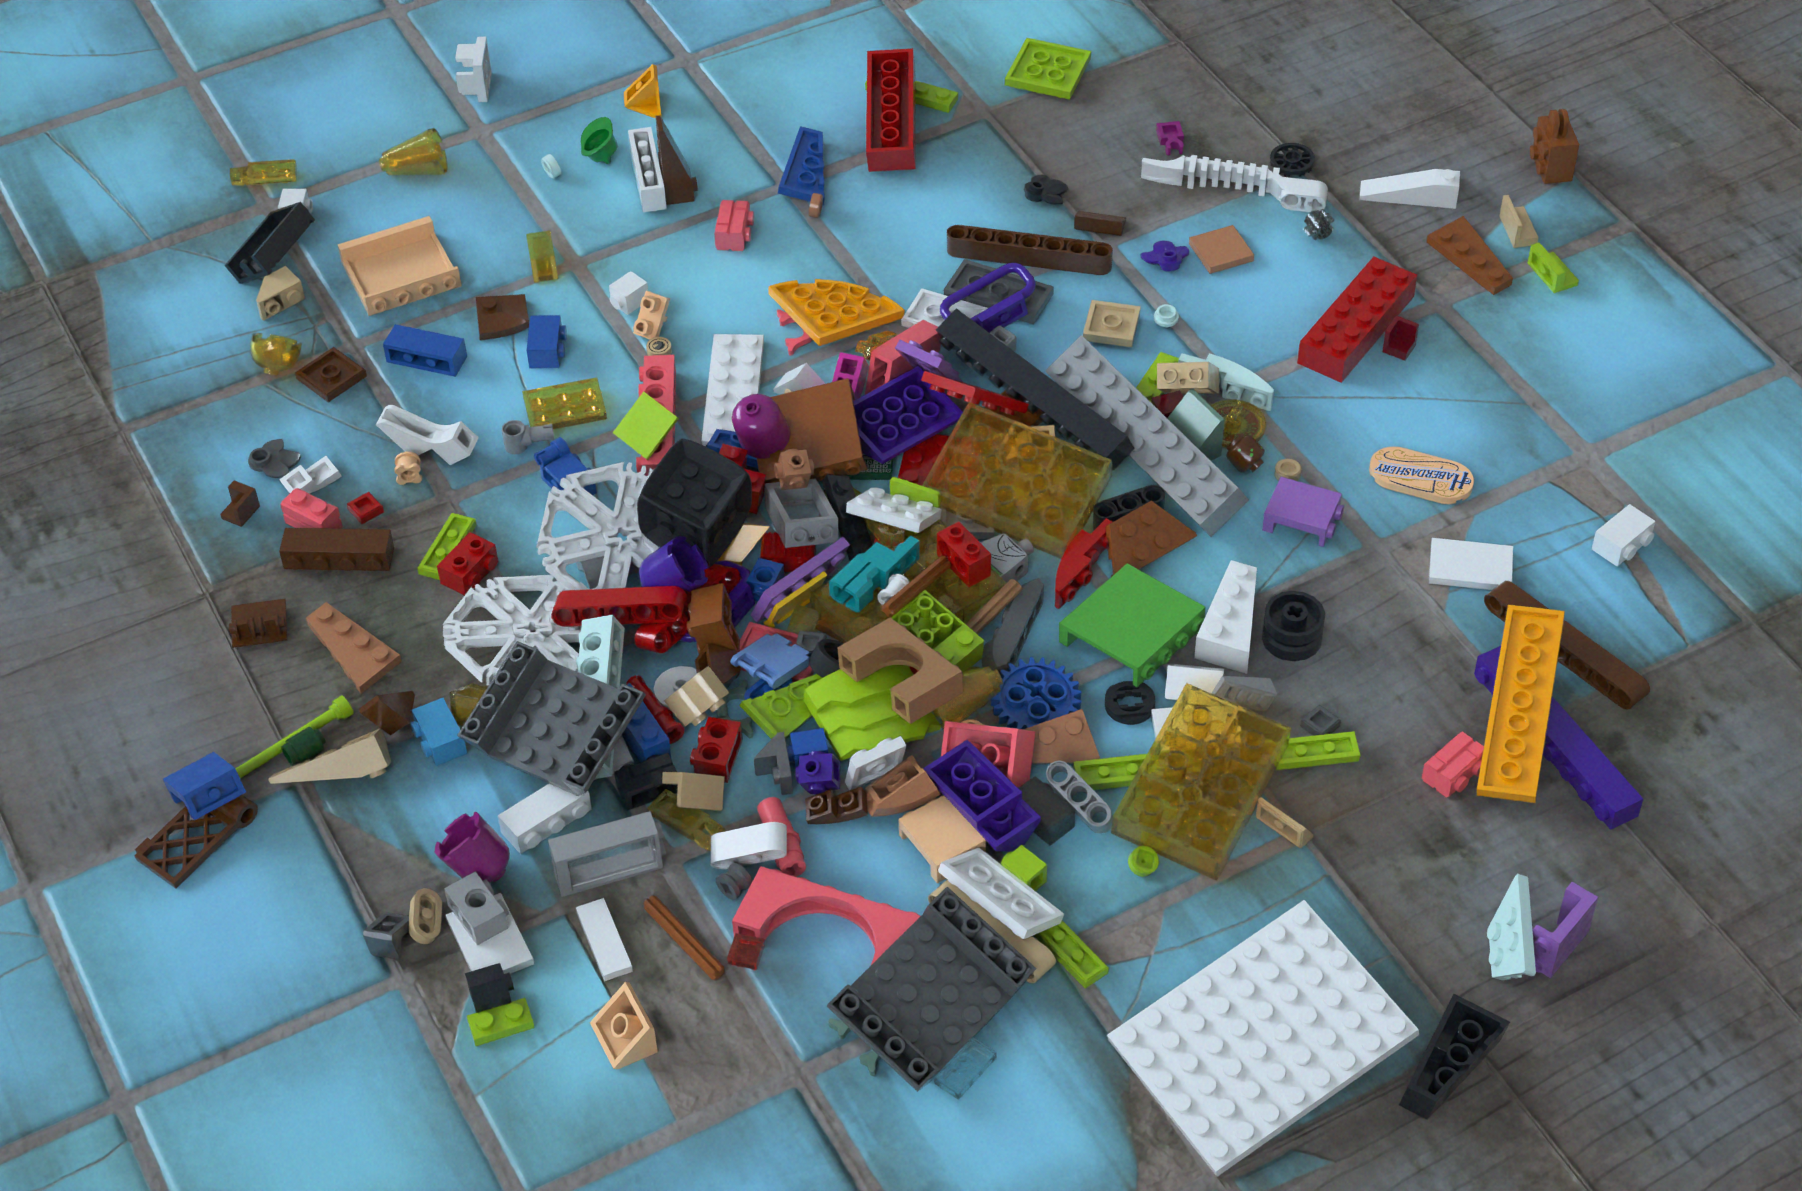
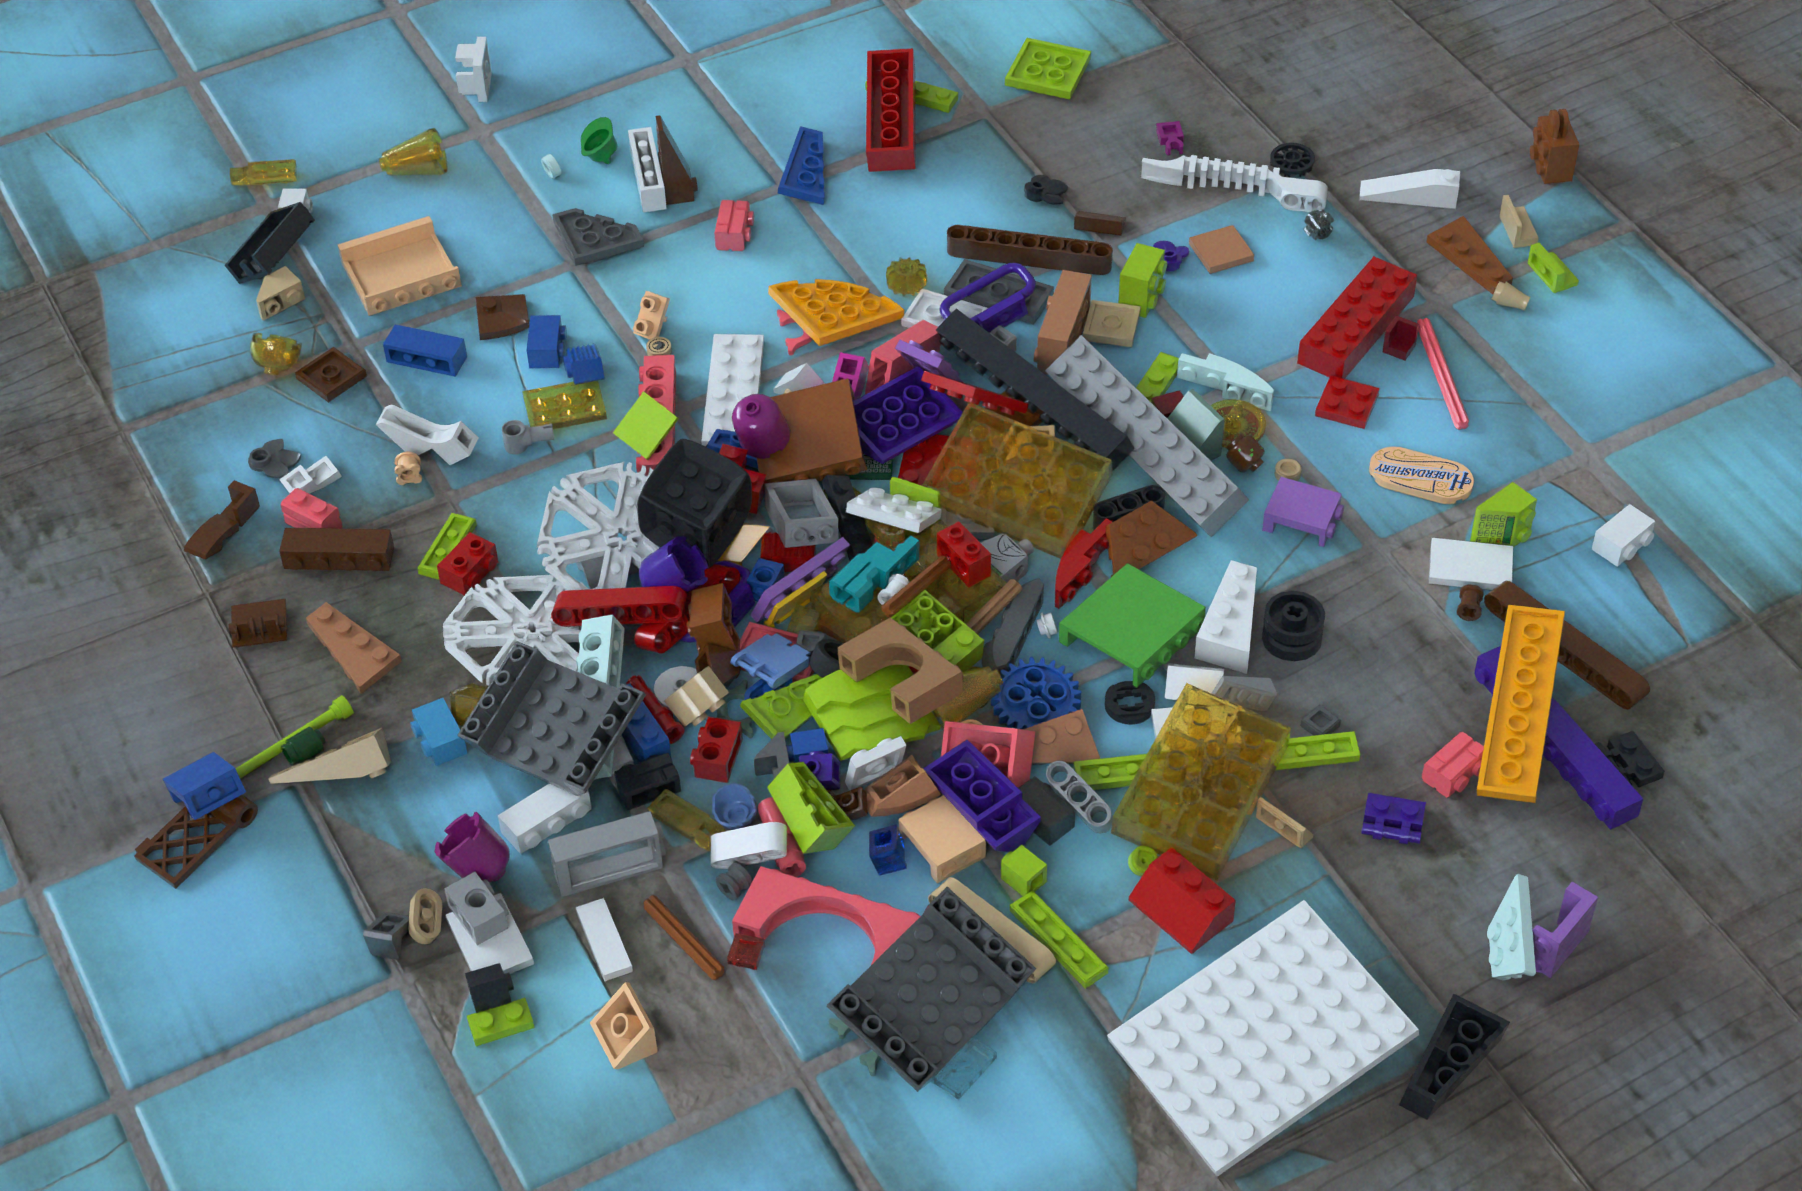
red tile [347,492,384,524] -> none
reddish brown slope [359,691,415,736] -> none
clear yellow slope [526,230,558,283] -> none
blue hinge [534,437,597,495] -> none
white brick [609,271,648,315] -> none
light orange slope [624,64,661,118] -> none
tan panel [662,772,724,811] -> none
nougat brick [774,449,814,490] -> none
nougat tile [809,193,823,218] -> none
clear yellow hinge [855,330,897,361] -> none
white plate [938,847,1064,939] -> none
light aqua plate [1154,304,1179,327] -> none
tan window [1157,362,1219,395] -> none
none -> reddish brown slope [184,513,239,560]
none -> dark grey plate [552,208,644,266]
none -> blue brick [563,343,605,385]
none -> medium blue hair [712,783,757,830]
none -> lime wedge [767,762,855,854]
none -> clear blue brick [869,824,907,876]
none -> clear yellow gear [886,257,927,297]
none -> nougat brick [1034,270,1092,375]
none -> white plate [1036,612,1058,639]
none -> lime brick [1118,243,1167,318]
none -> red slope [1128,847,1236,954]
none -> red plate [1315,375,1380,429]
none -> dark purple plate [1361,793,1426,845]
none -> coral axle [1417,318,1469,430]
none -> reddish brown bush [1457,585,1484,621]
none -> lime slope [1470,482,1537,547]
none -> tan cone [1491,281,1530,311]
none -> black plate [1595,731,1665,788]

